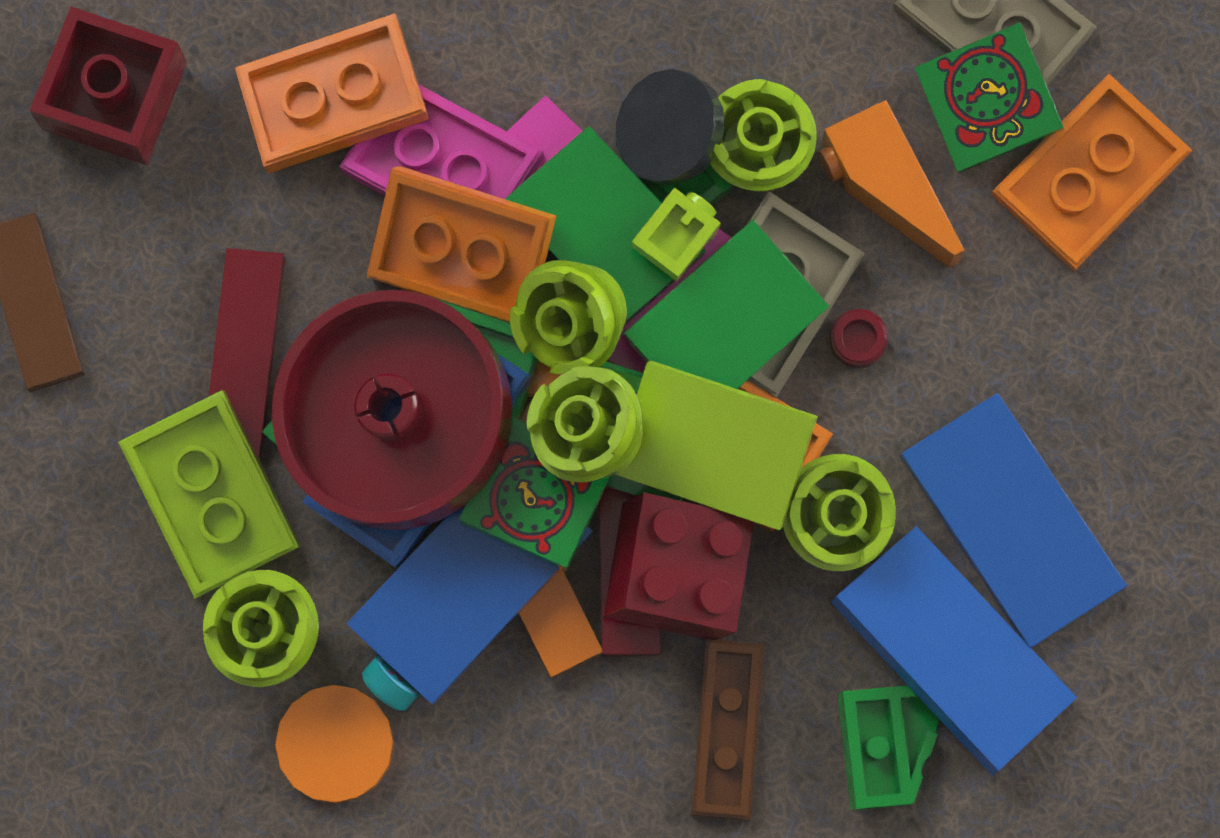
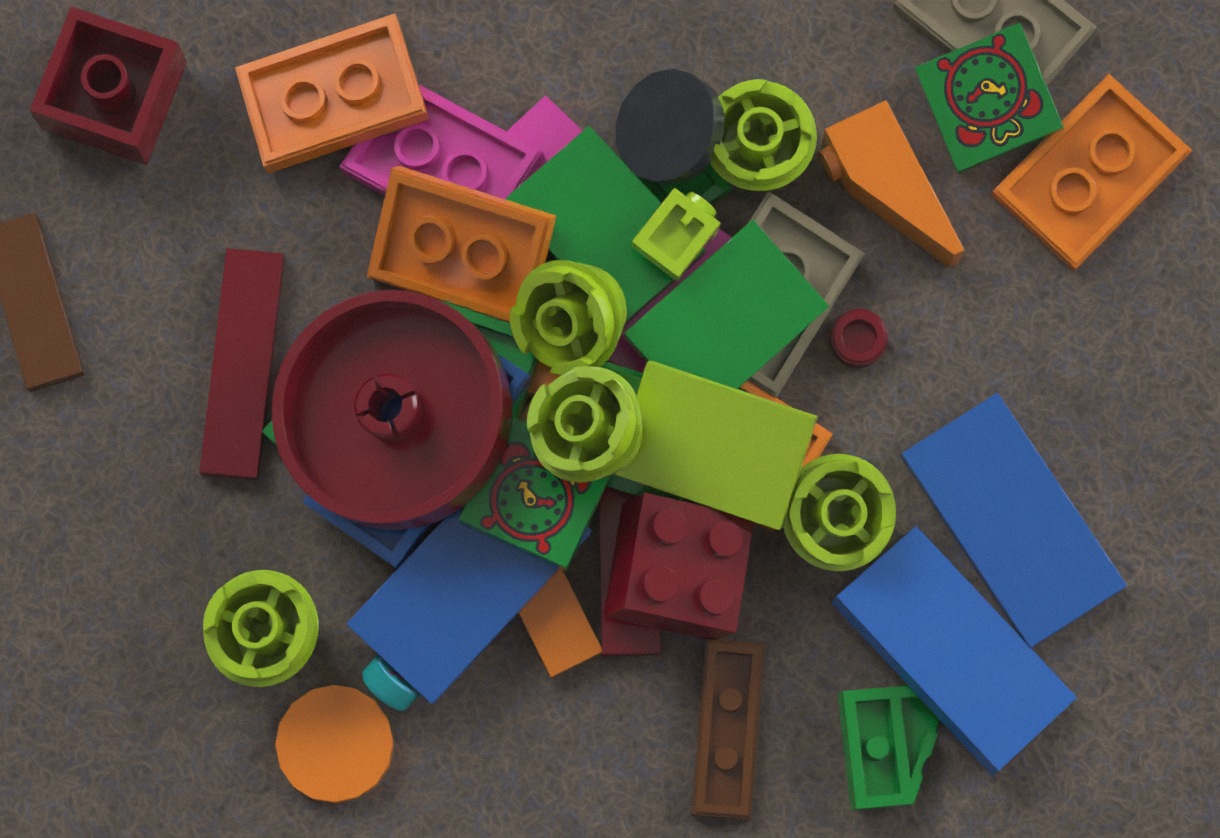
lime tile [118,390,302,599] -> none

